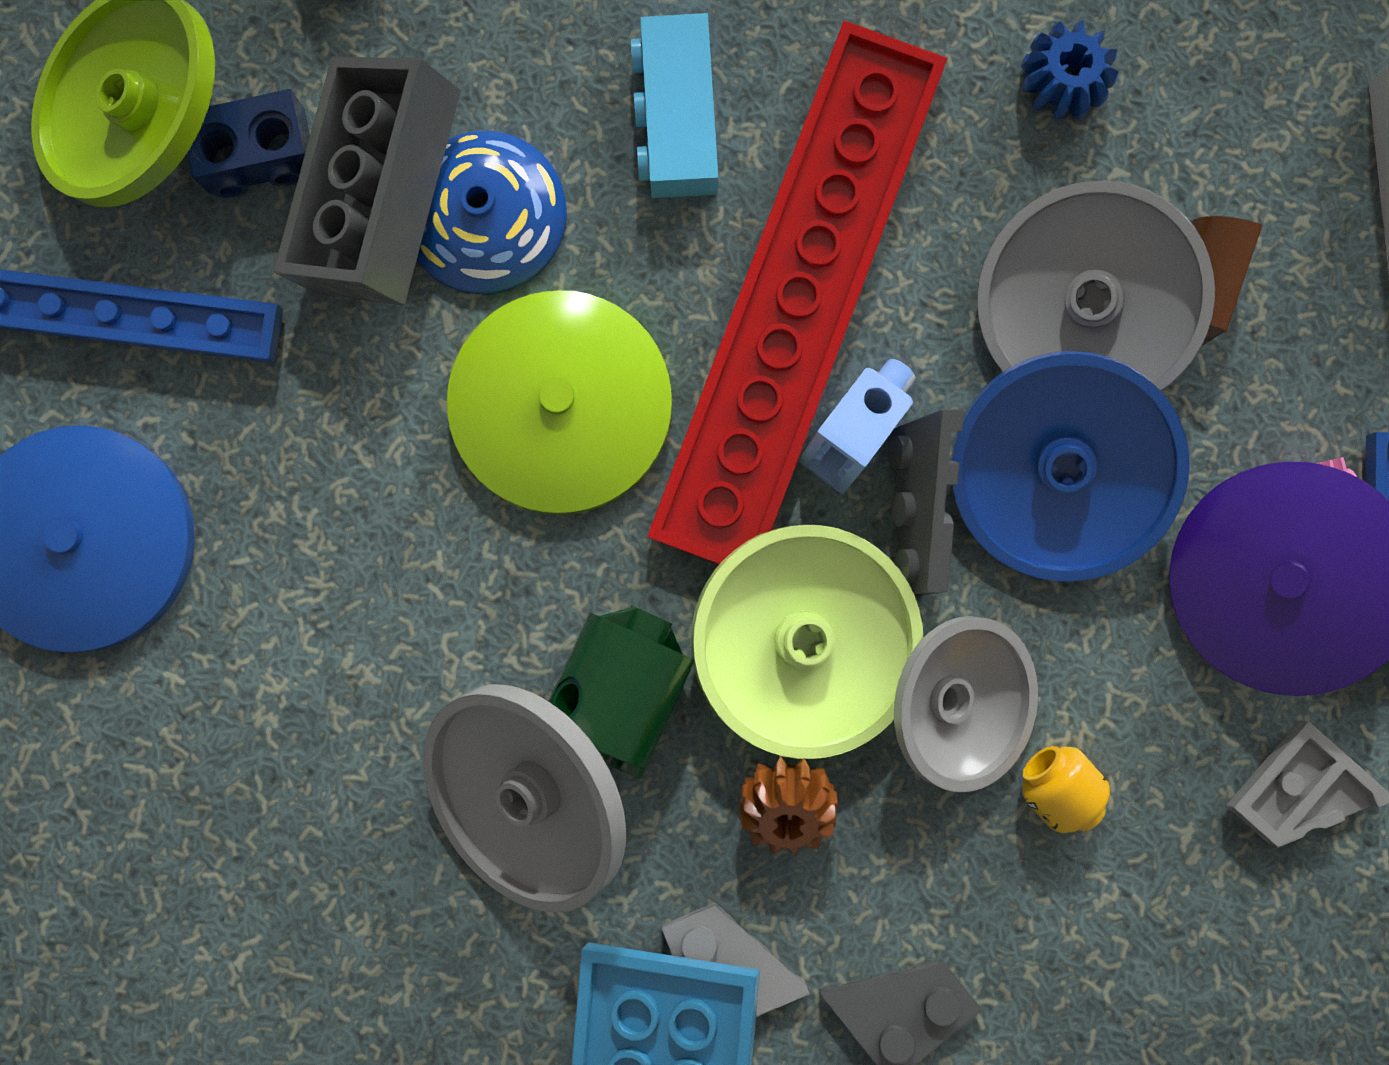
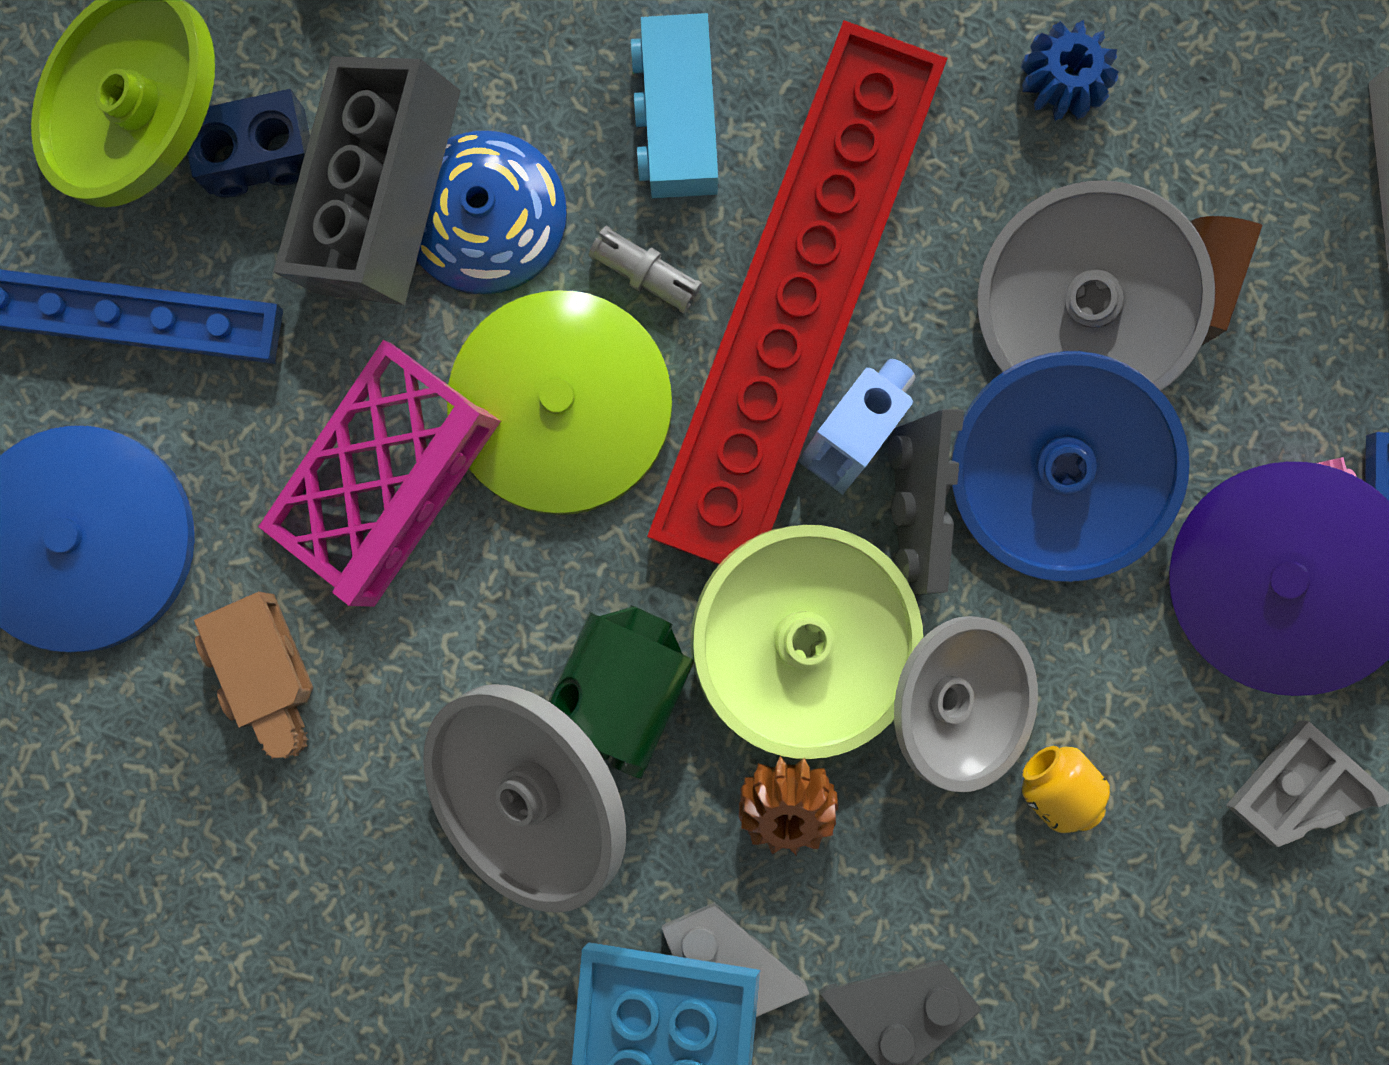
none -> medium nougat hinge [194,591,313,759]
none -> dark pink fence [258,340,501,607]
none -> light grey pin [589,226,702,314]

